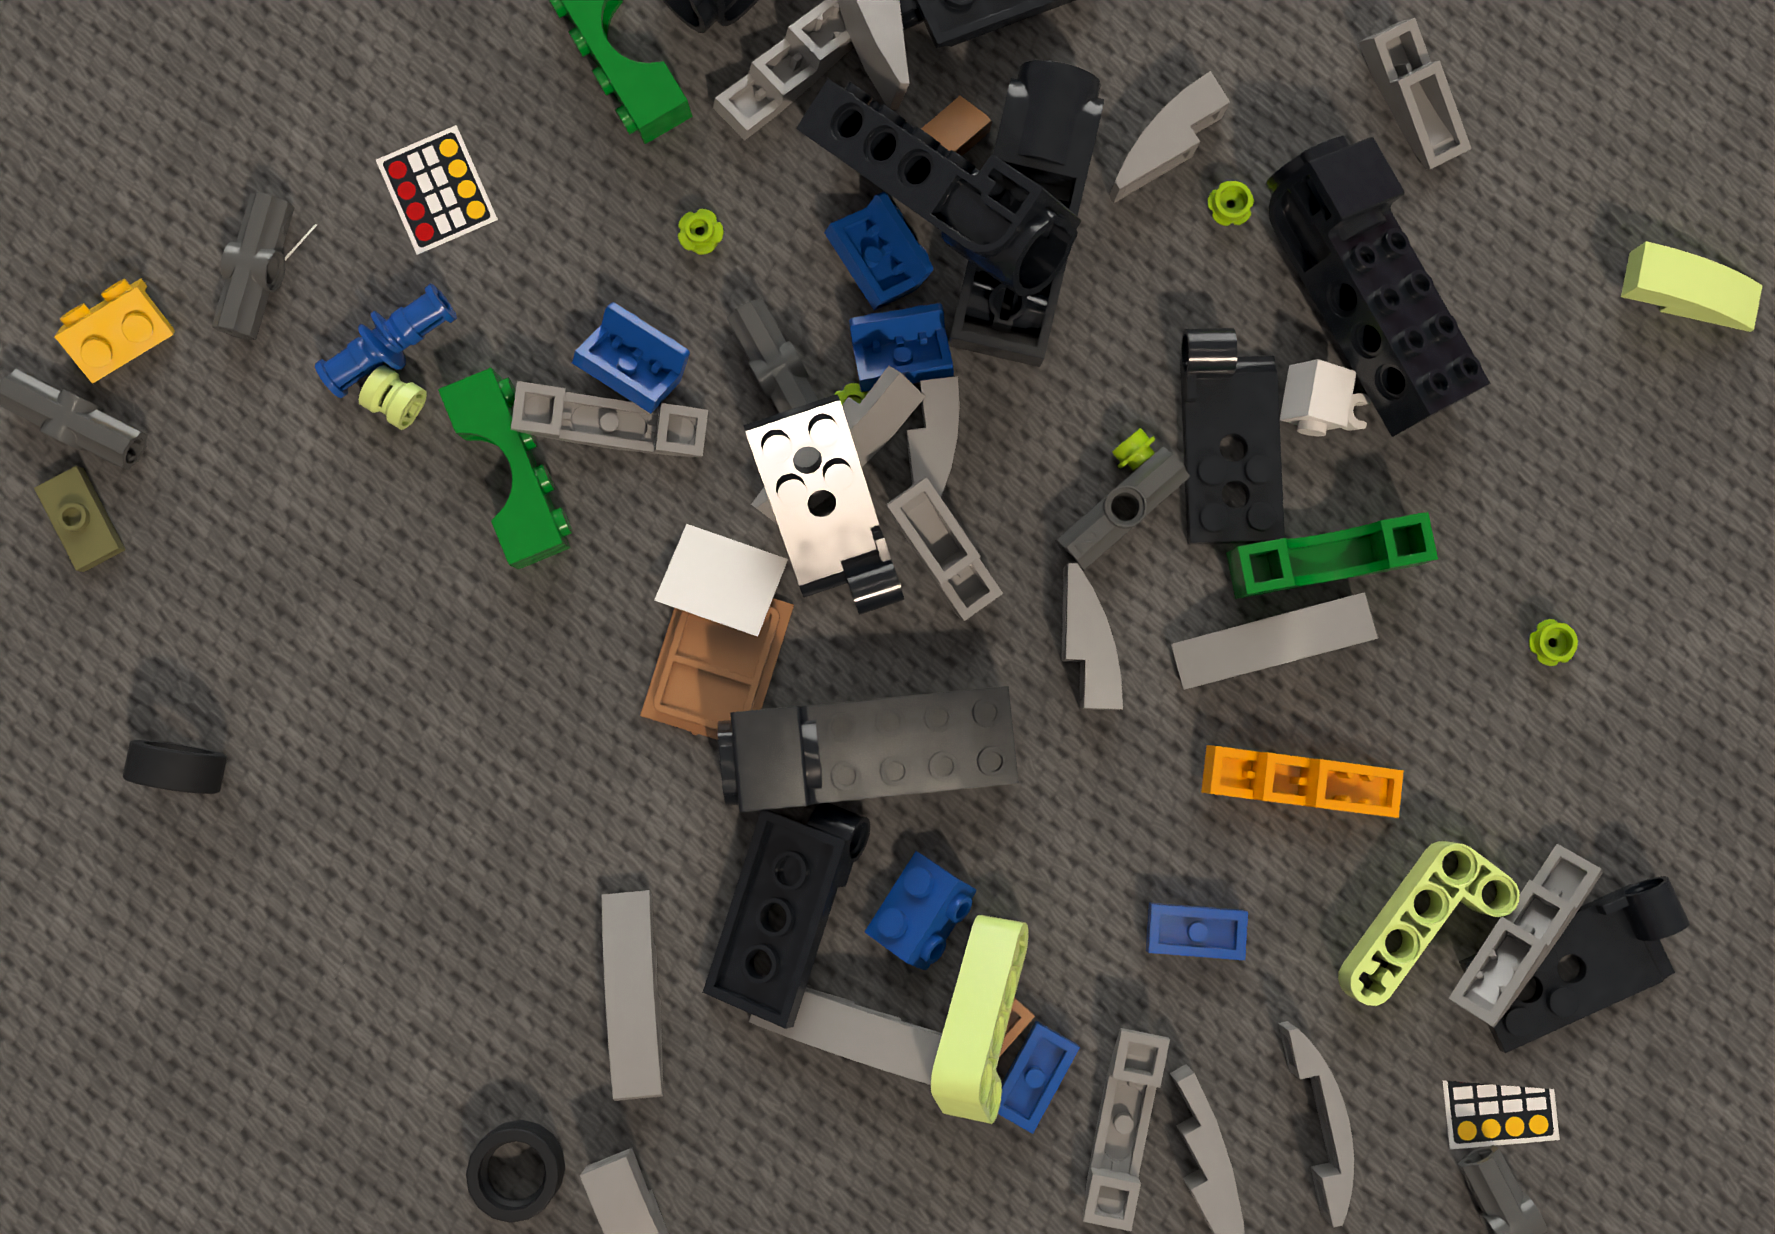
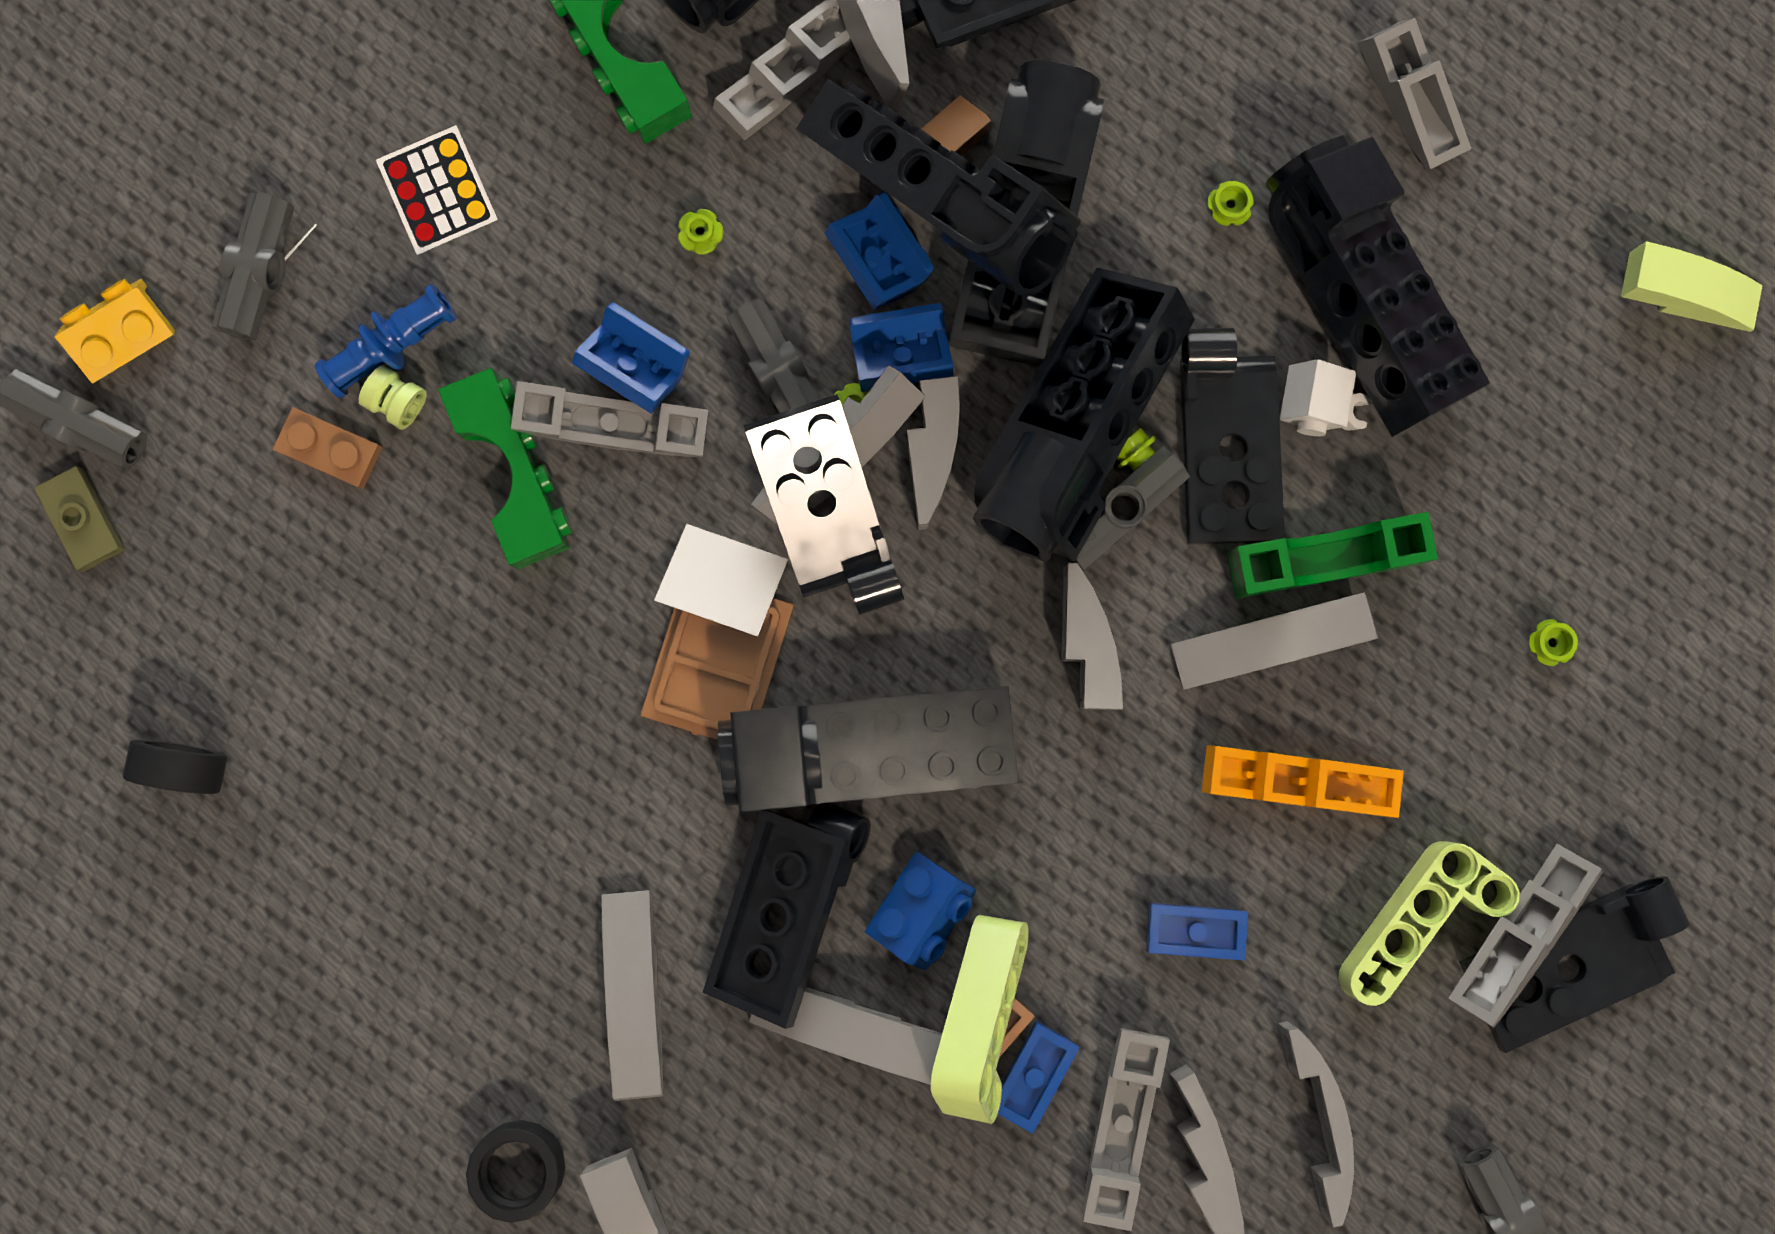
light grey slope [886,477,1003,621] -> none
light grey slope [1109,71,1230,203] -> none
sticker [1441,1068,1560,1149] -> none
none -> medium nougat plate [272,407,383,489]
none -> black brick [973,267,1195,562]

